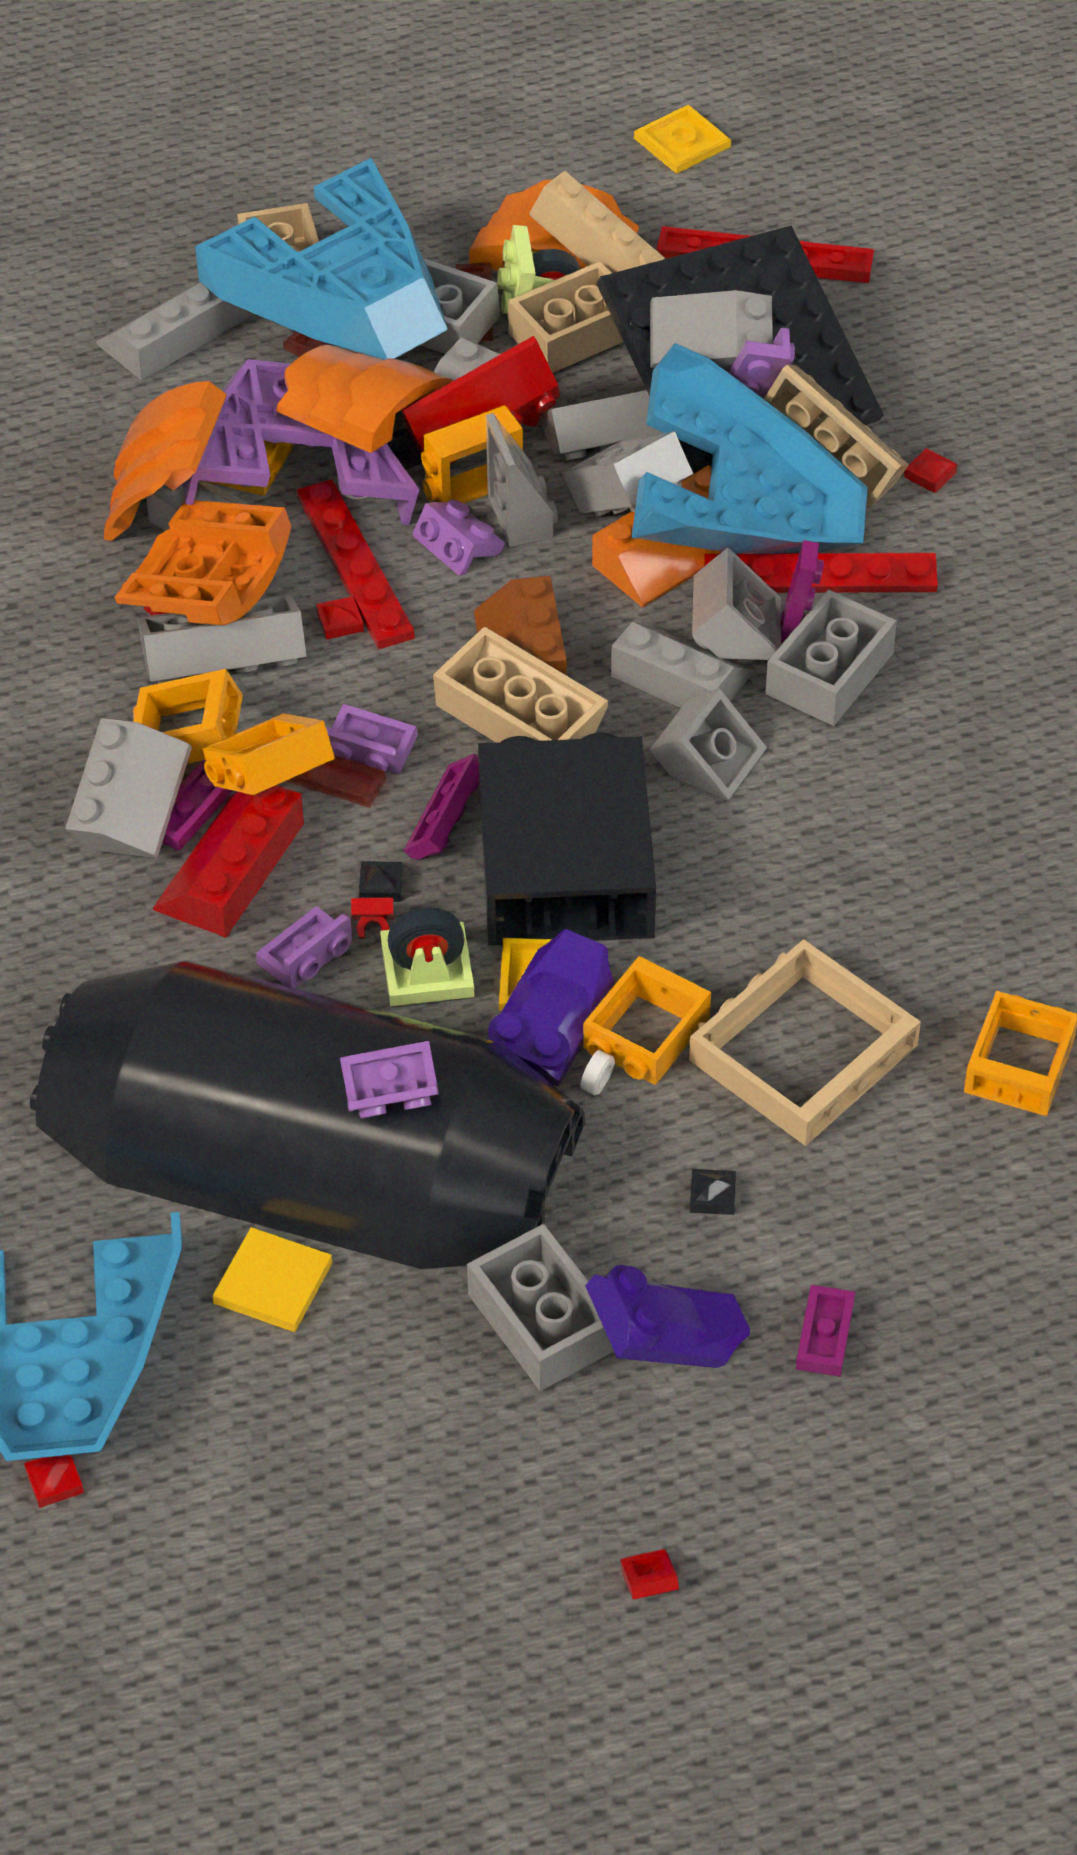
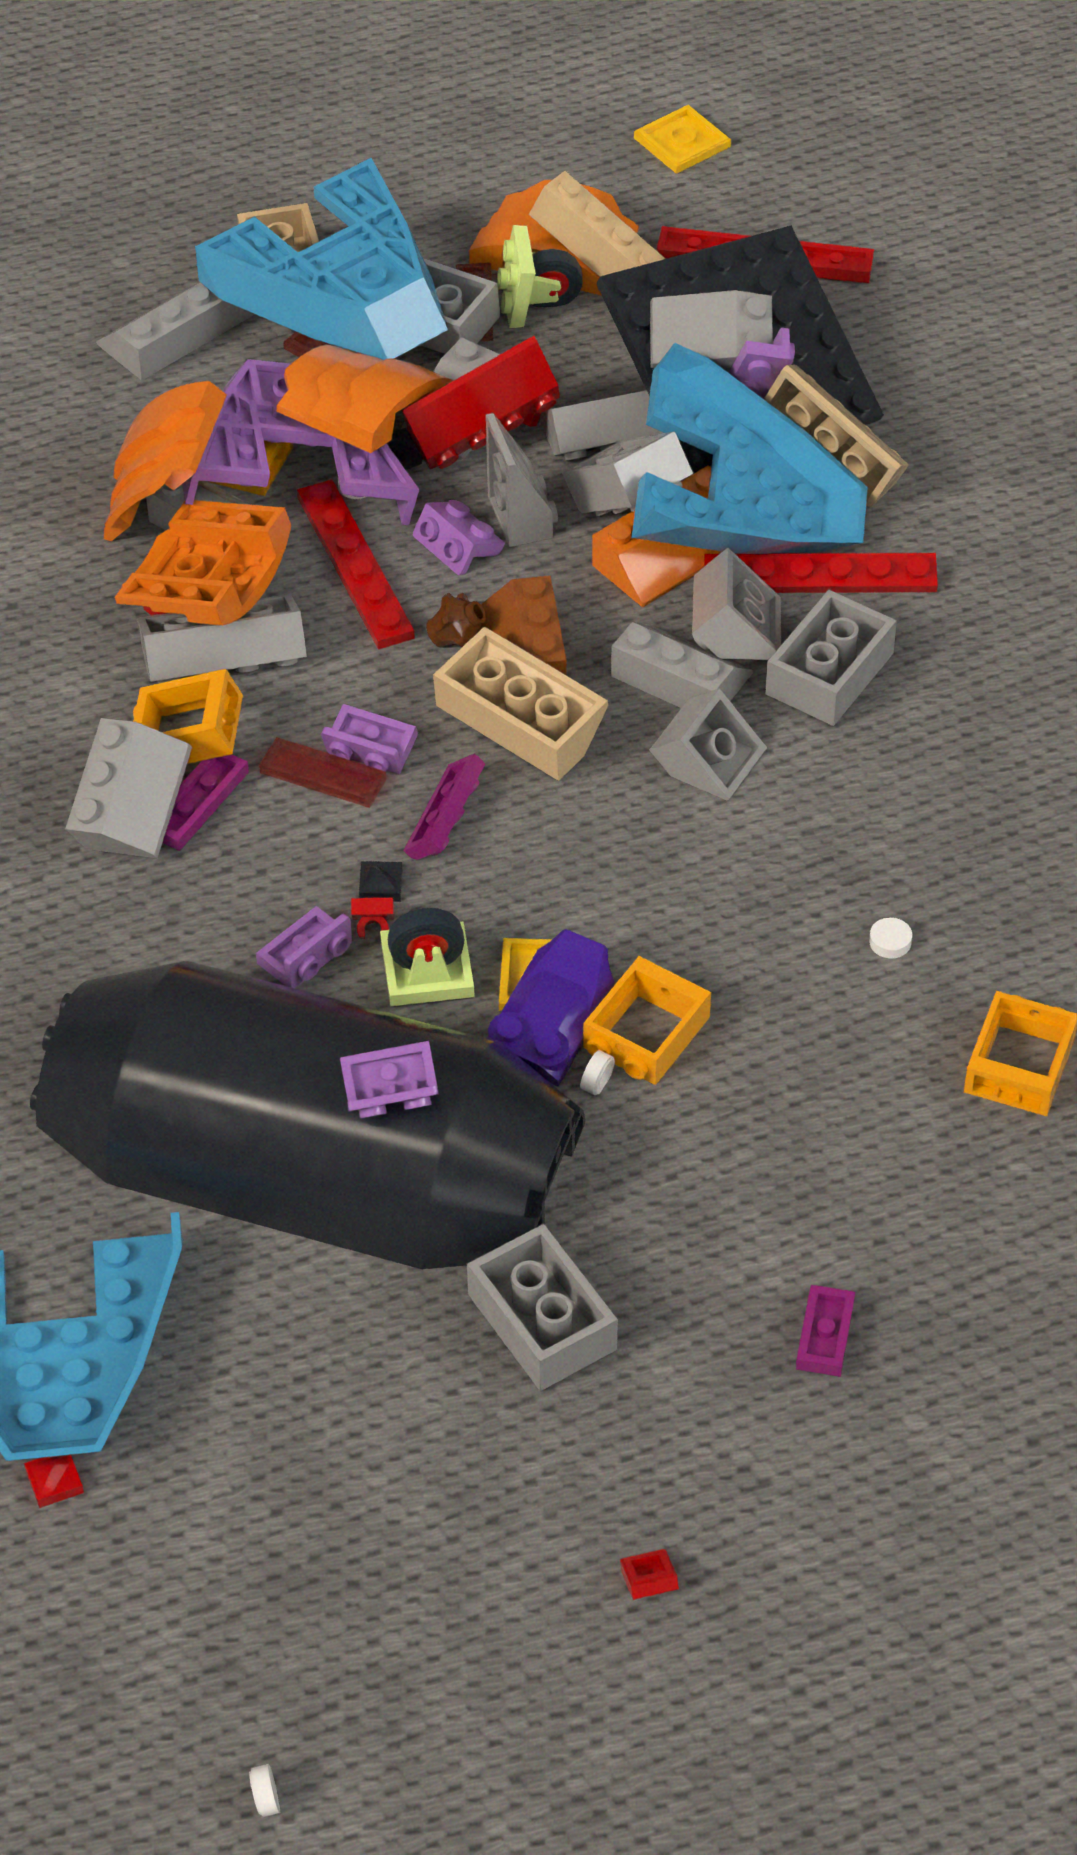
red slope [153,785,304,938] -> none
light orange window [202,713,335,795] -> none
yellow tile [212,1227,333,1332] -> none
red tile [316,596,364,640] -> none
light orange window [421,406,523,503] -> none
black brick [478,732,656,946] -> none
tan brick [508,261,623,373] -> none
dark purple slope [585,1265,750,1368] -> none
tan window [689,939,921,1146] -> none
black tile [690,1169,736,1215] -> none
magenta plate [781,540,824,645] -> none
red tile [904,448,957,493] -> none
none -> white tile [249,1764,280,1817]
none -> reddish brown rock [426,593,486,648]
none -> white tile [869,918,912,958]

